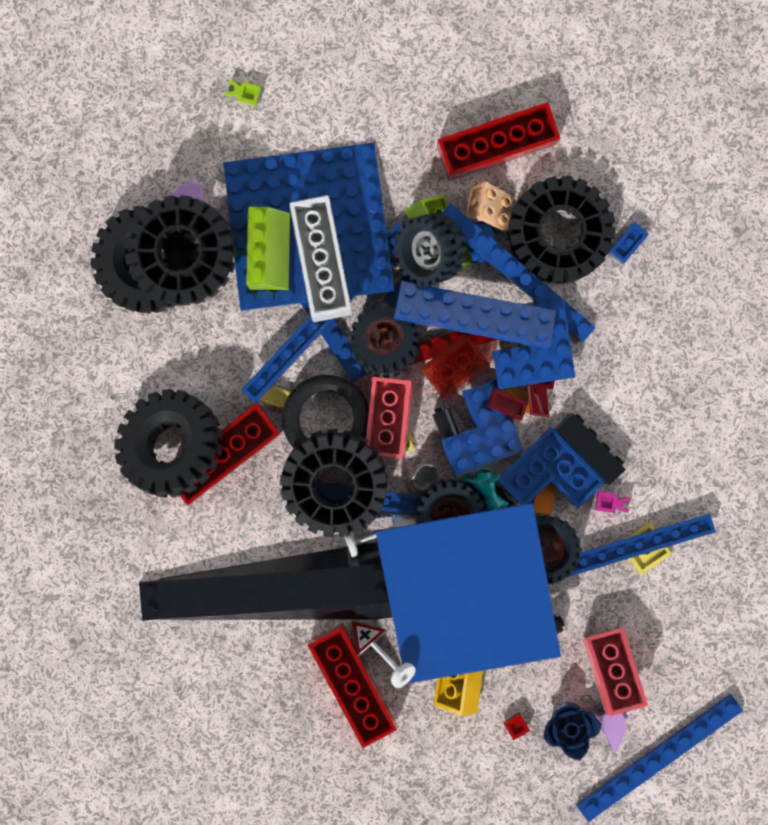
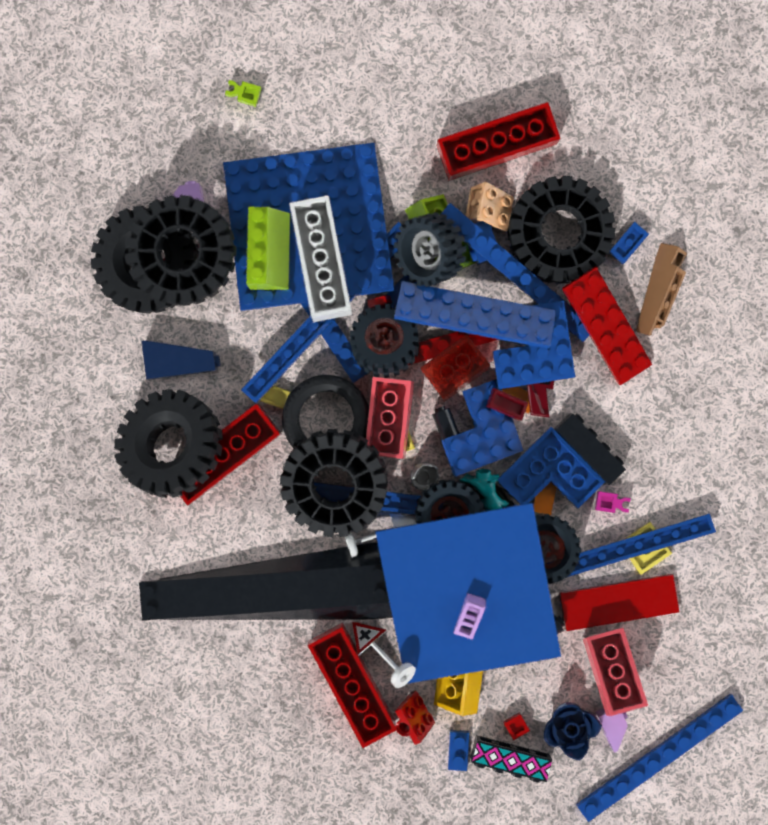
none -> dark blue slope [141,340,221,380]
none -> red plate [367,296,392,309]
none -> red plate [395,690,435,745]
none -> blue plate [448,730,469,771]
none -> lavender slope [454,594,486,639]
none -> brick [470,735,552,783]
none -> red tile [559,574,680,631]
none -> red plate [562,267,653,385]
none -> medium nougat wedge [636,243,687,336]

